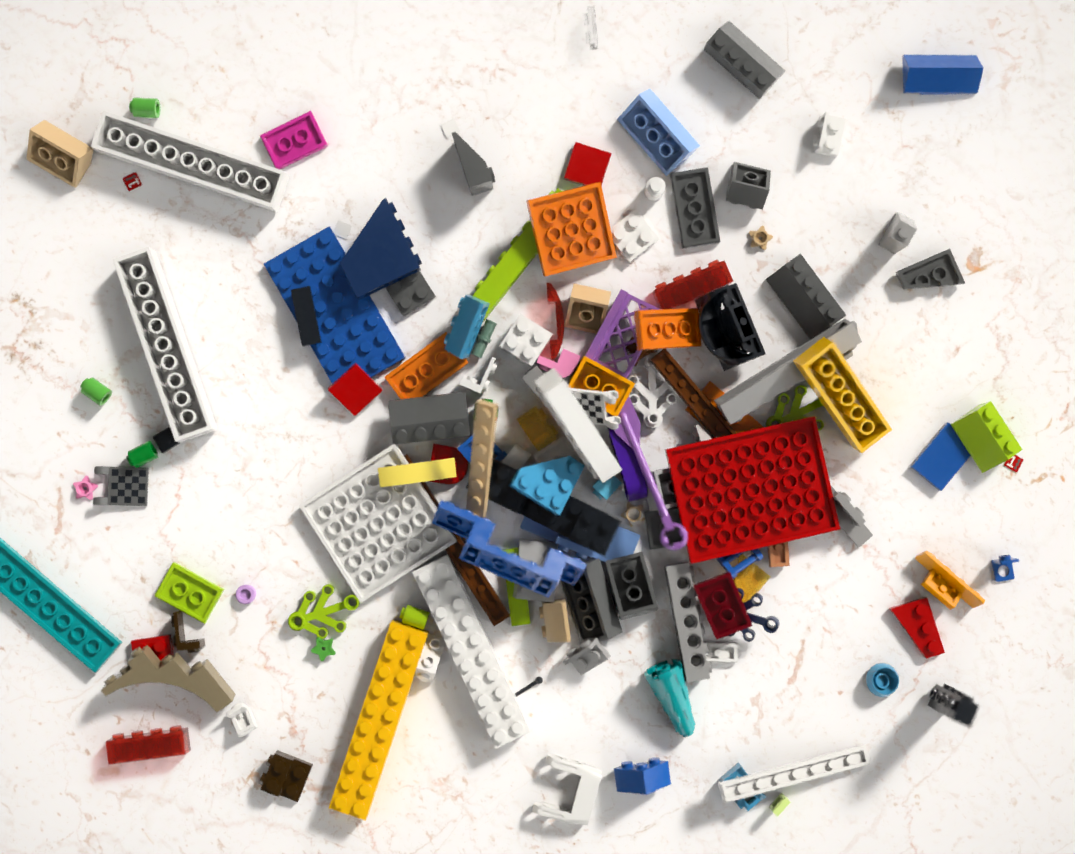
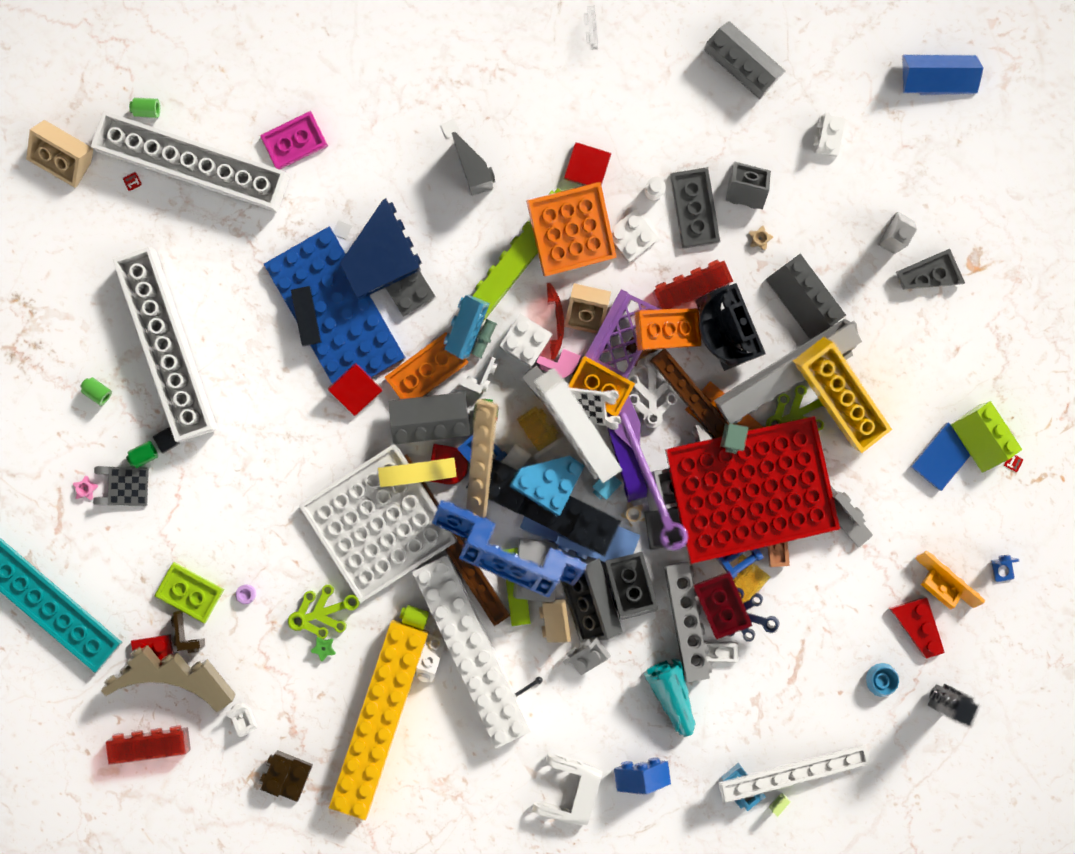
light blue slope [617,89,700,176] -> none
none -> sand green brick [720,423,748,454]

